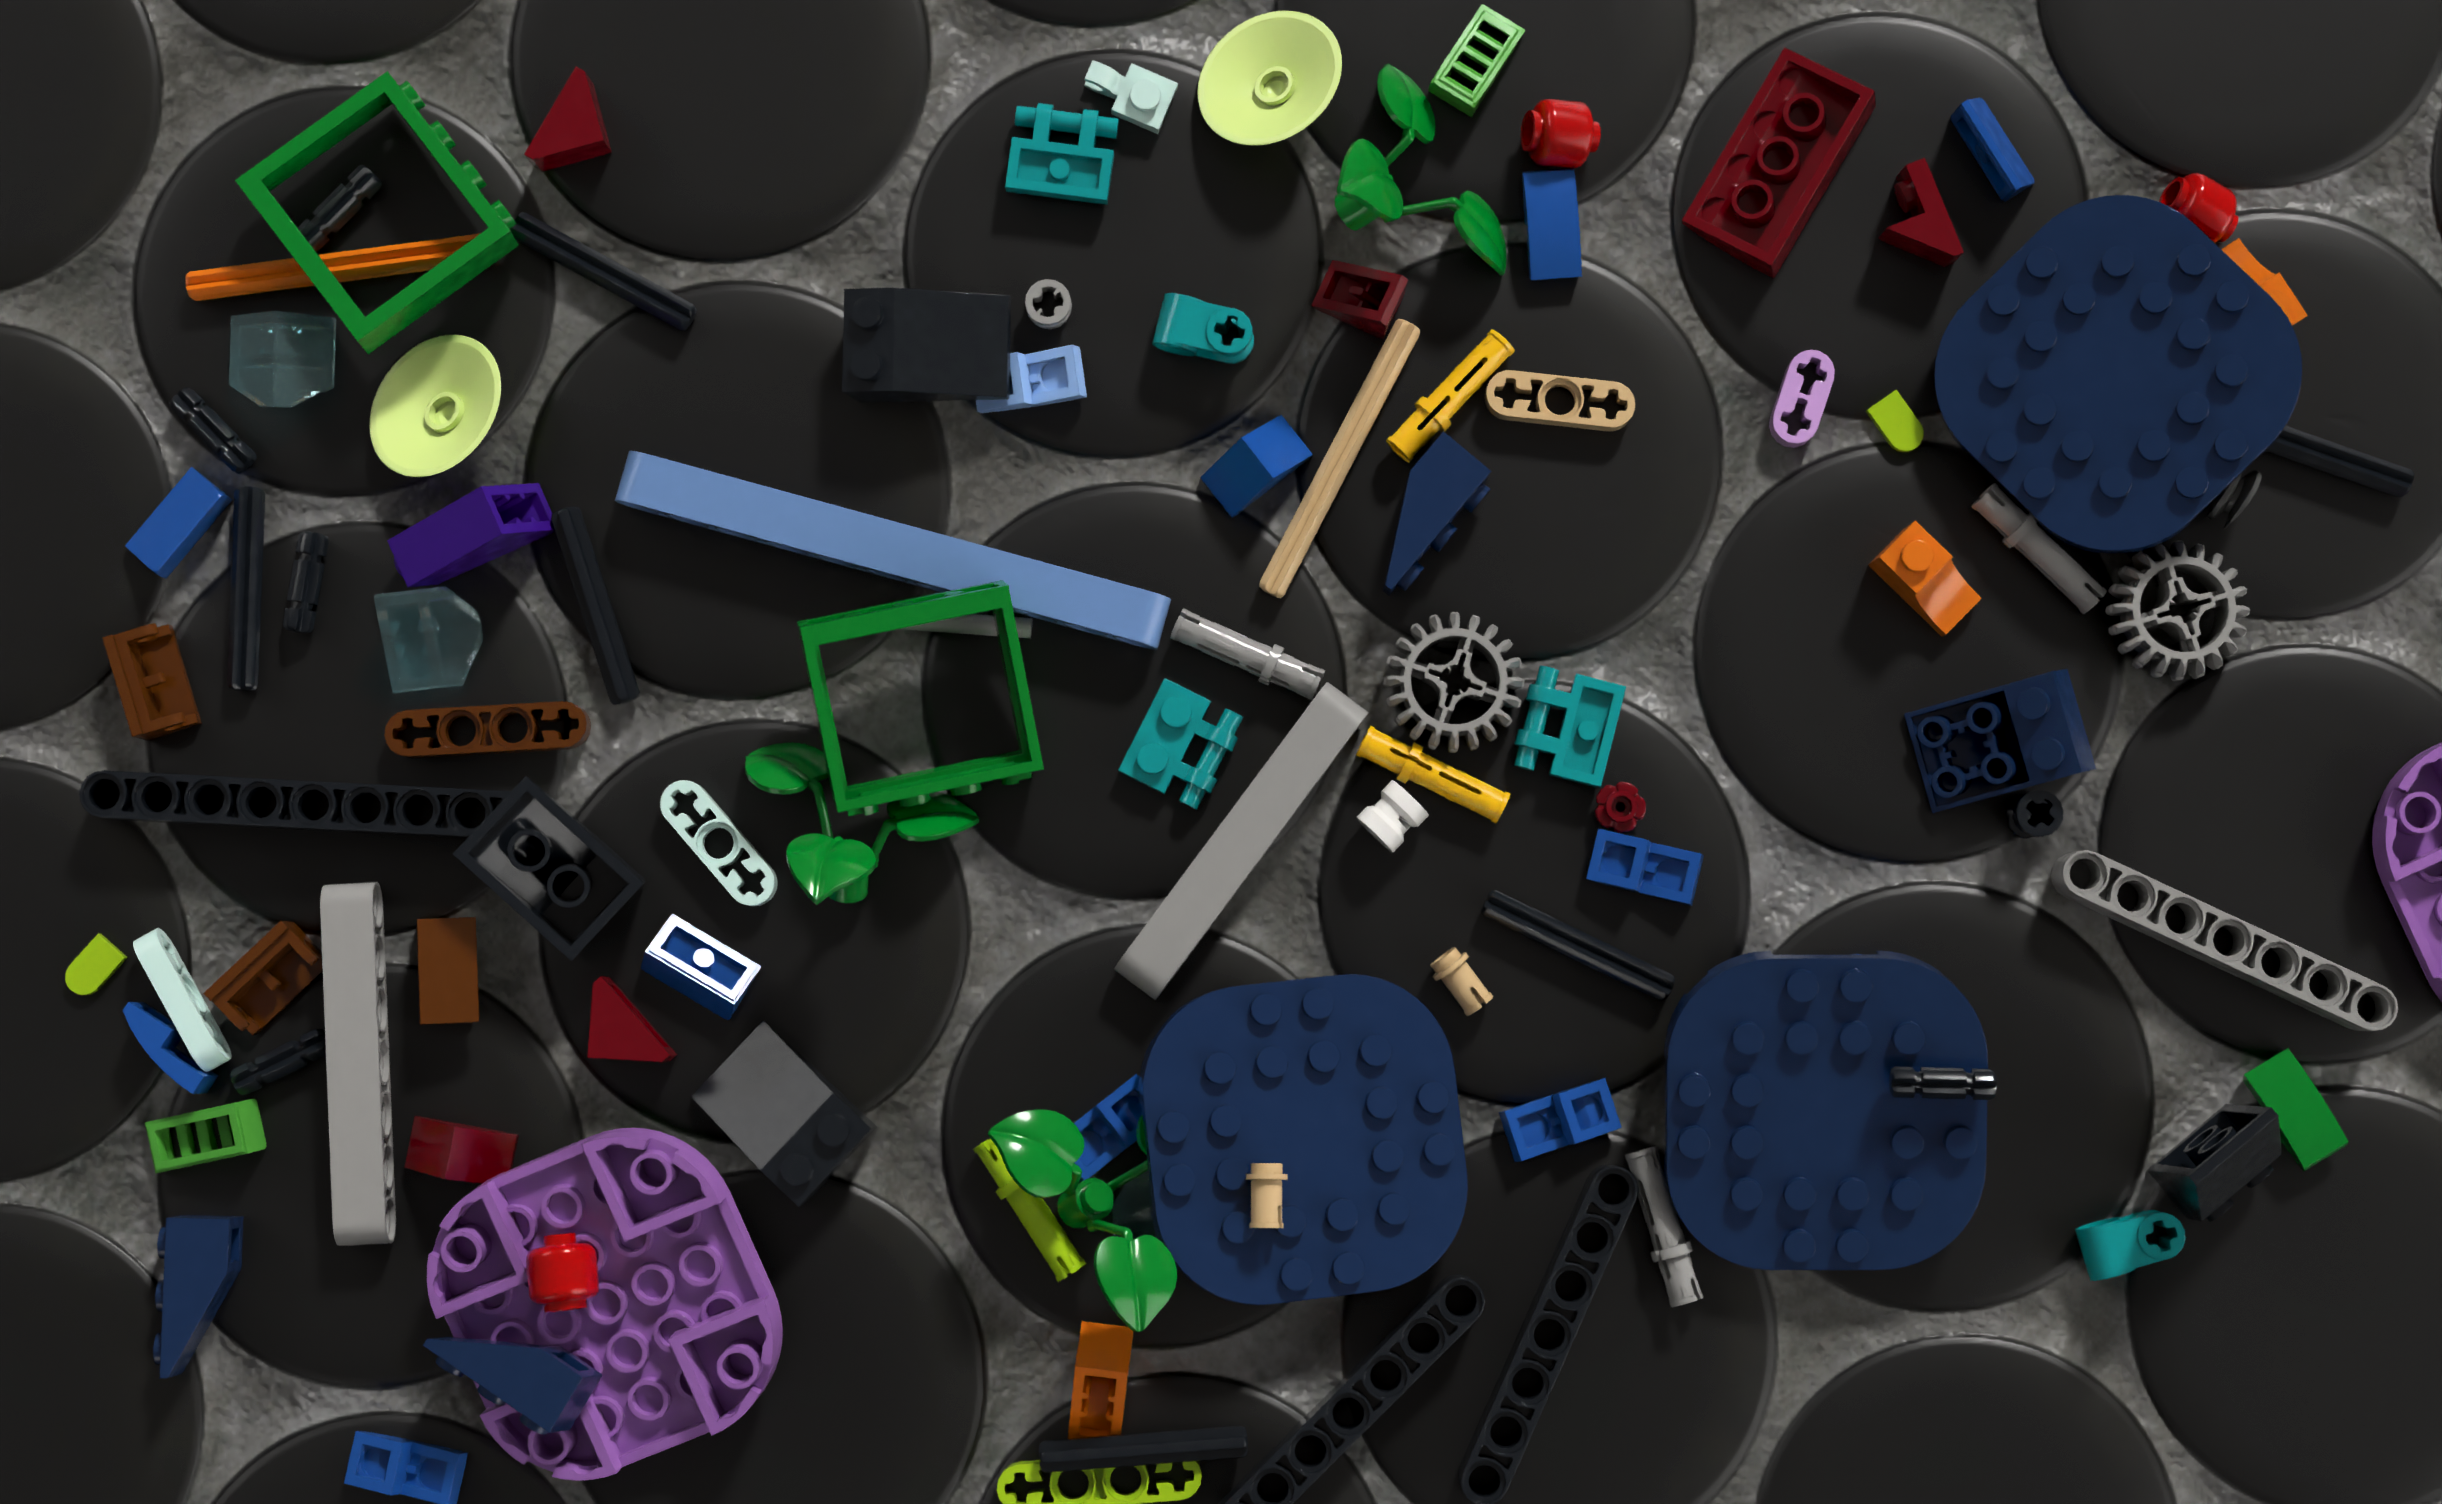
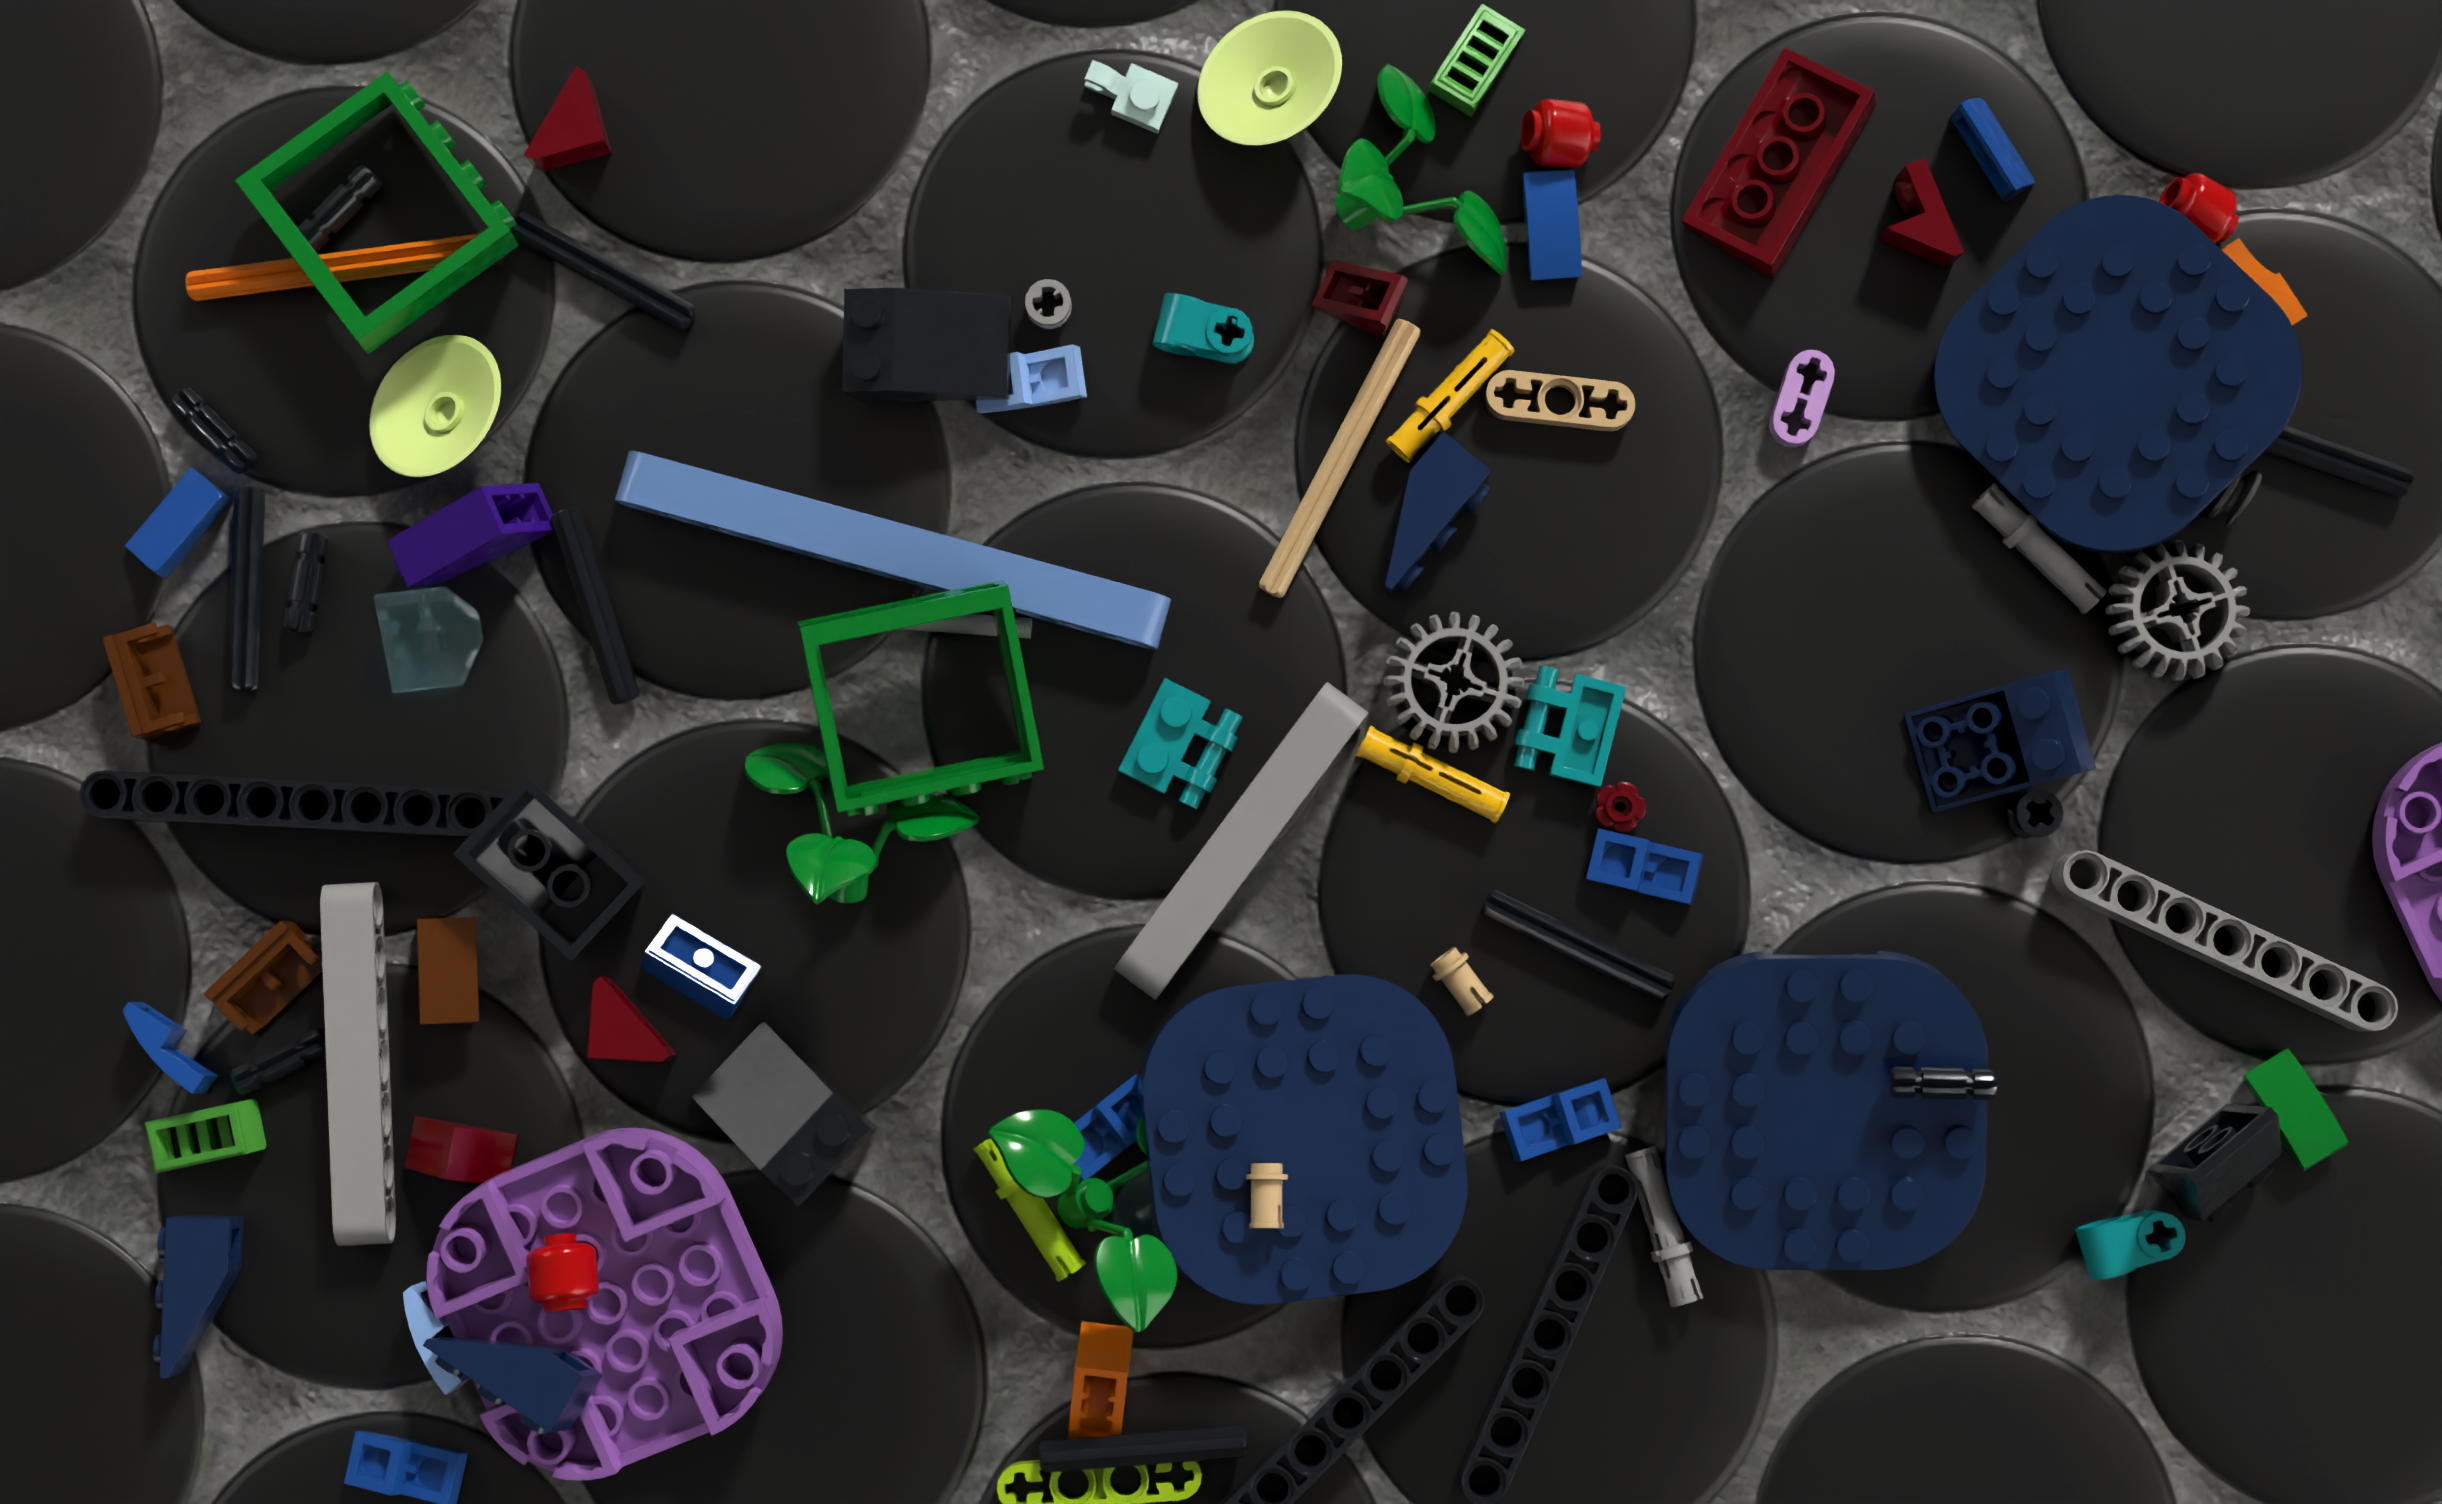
lime piece [65,933,128,995] -> none
light aqua beam [133,928,232,1072] -> none
clear light blue slope [229,311,336,408] -> none
reddish brown beam [384,701,591,758] -> none
light aqua beam [660,780,778,906] -> none
teal plate [1005,103,1119,205] -> none
light grey pin [1170,608,1326,701] -> none
blue slope [1200,415,1313,518] -> none
white wheel [1356,780,1429,853] -> none
lime piece [1865,389,1924,452] -> none
orange arch [1868,520,1982,637] -> none
none -> light blue slope [403,1281,470,1395]

